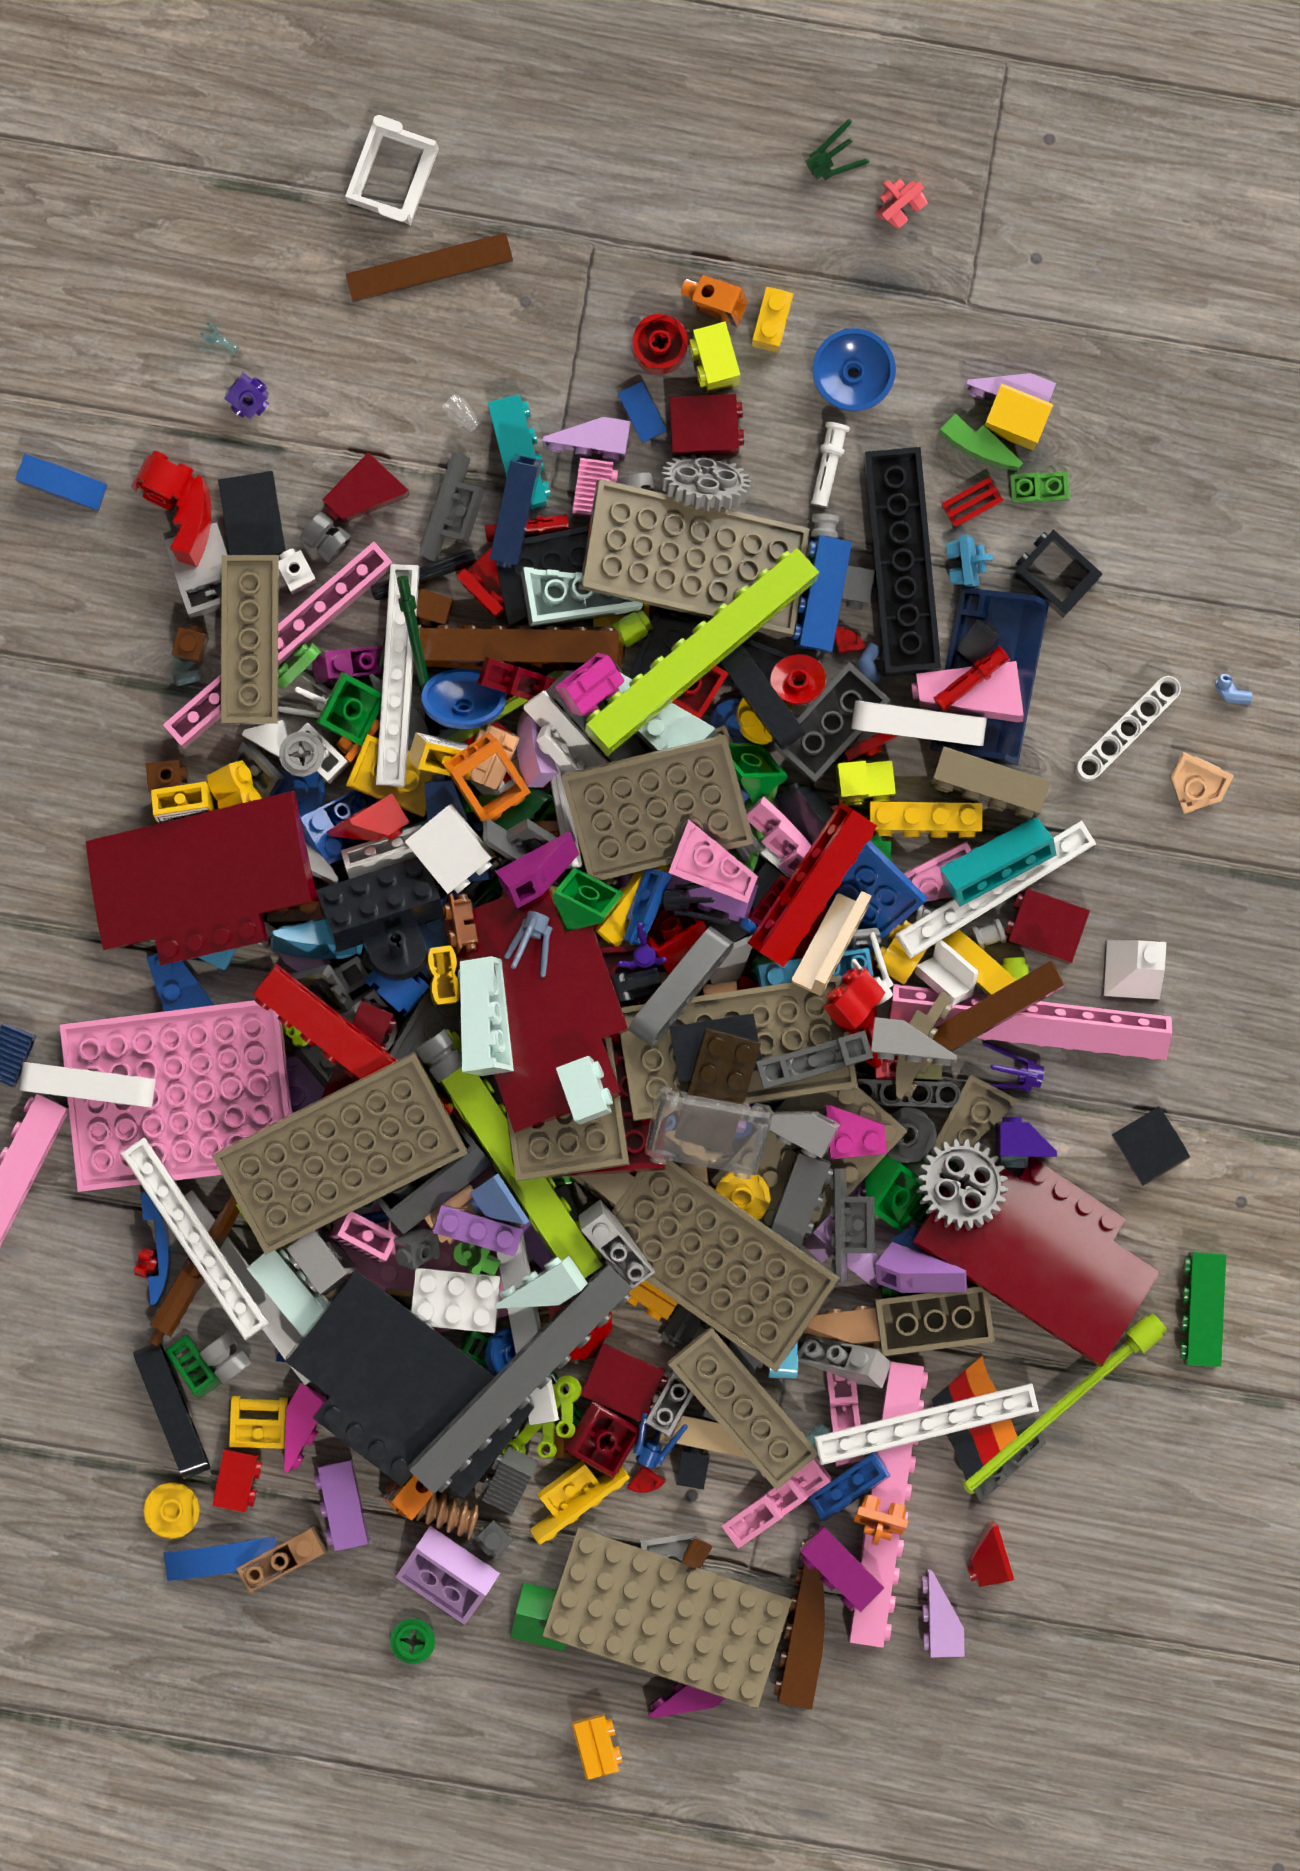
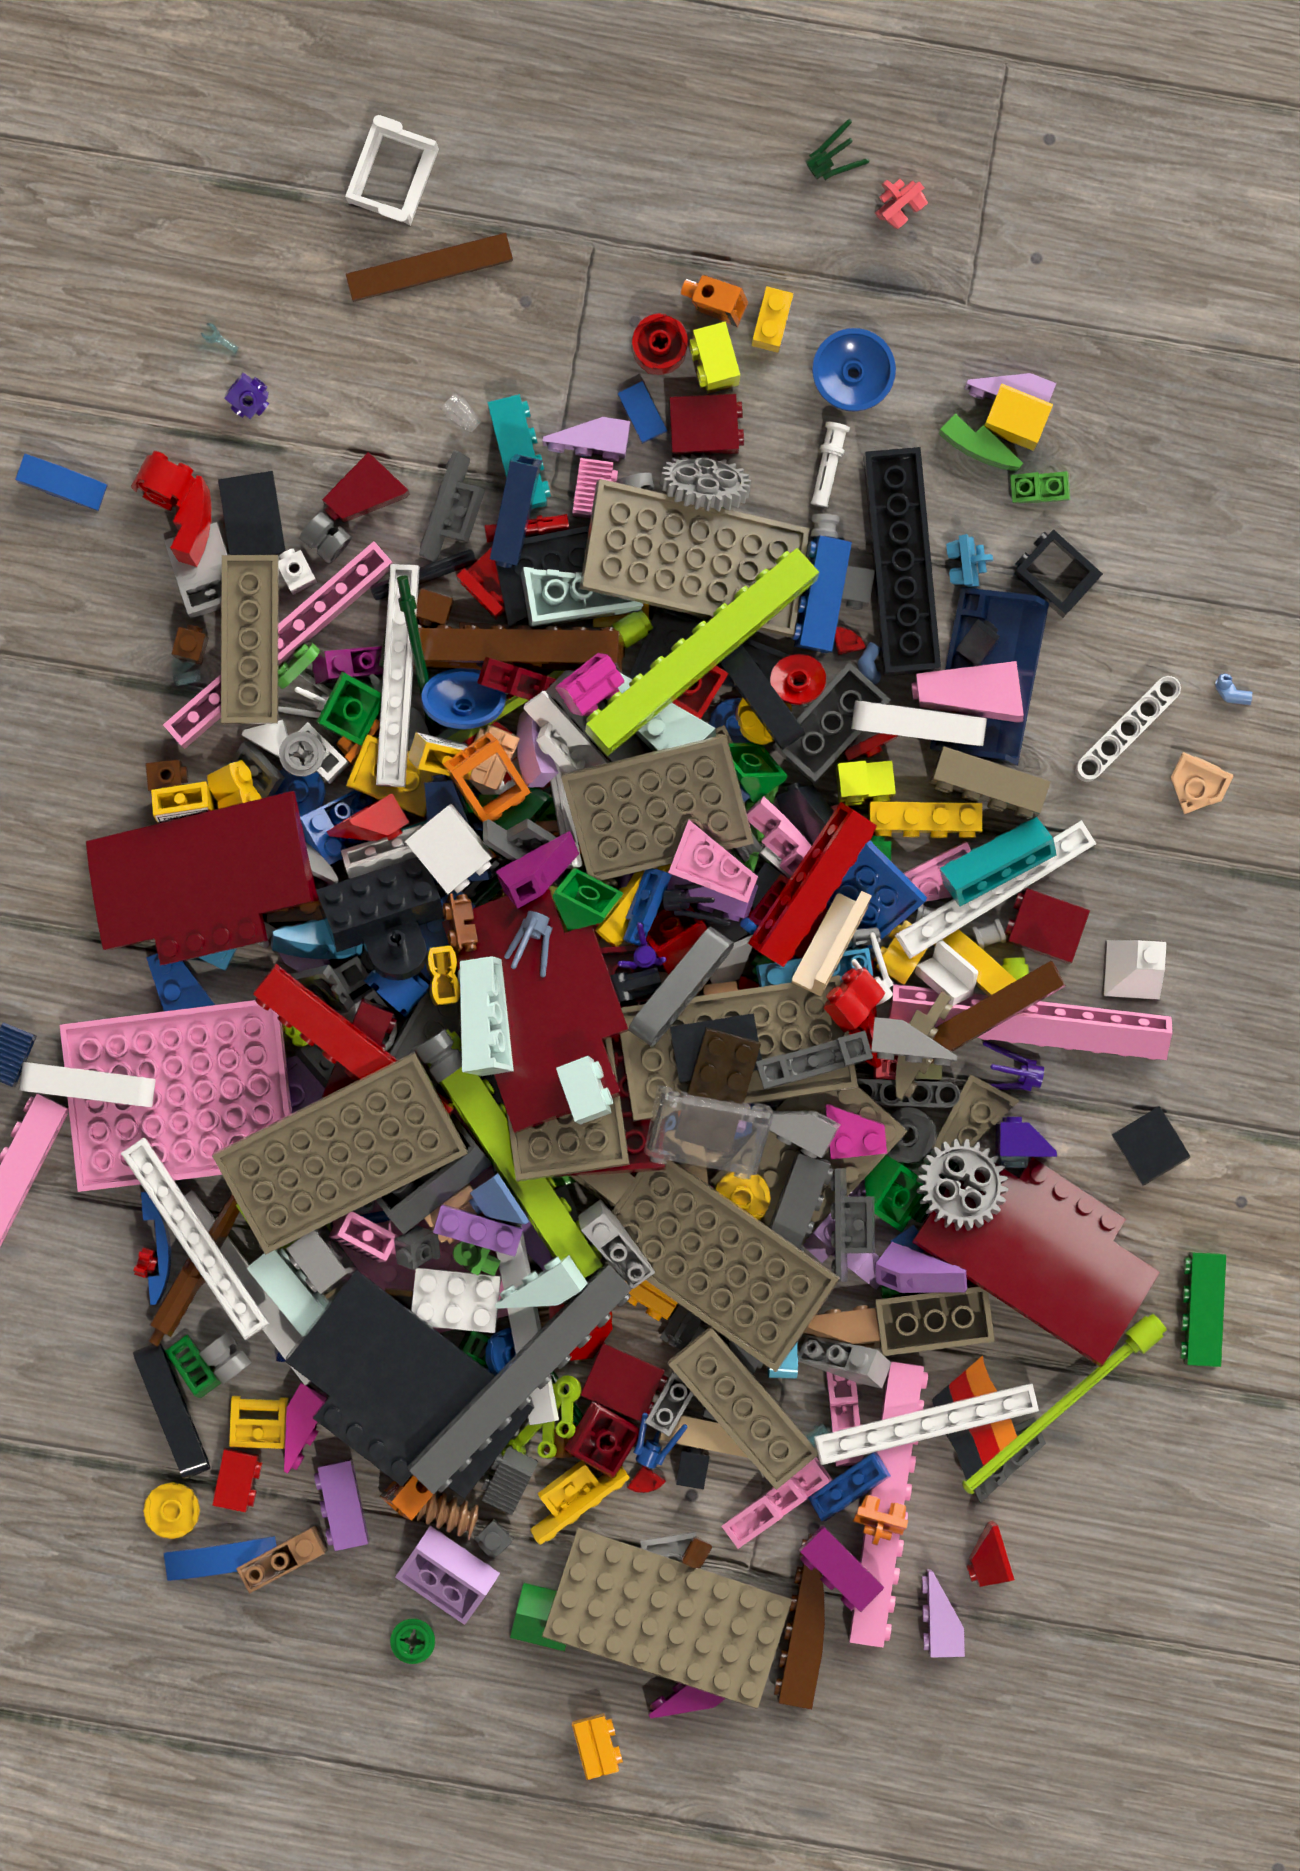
red pin [933,646,1010,712] -> none
red tile [941,477,1004,529] -> none

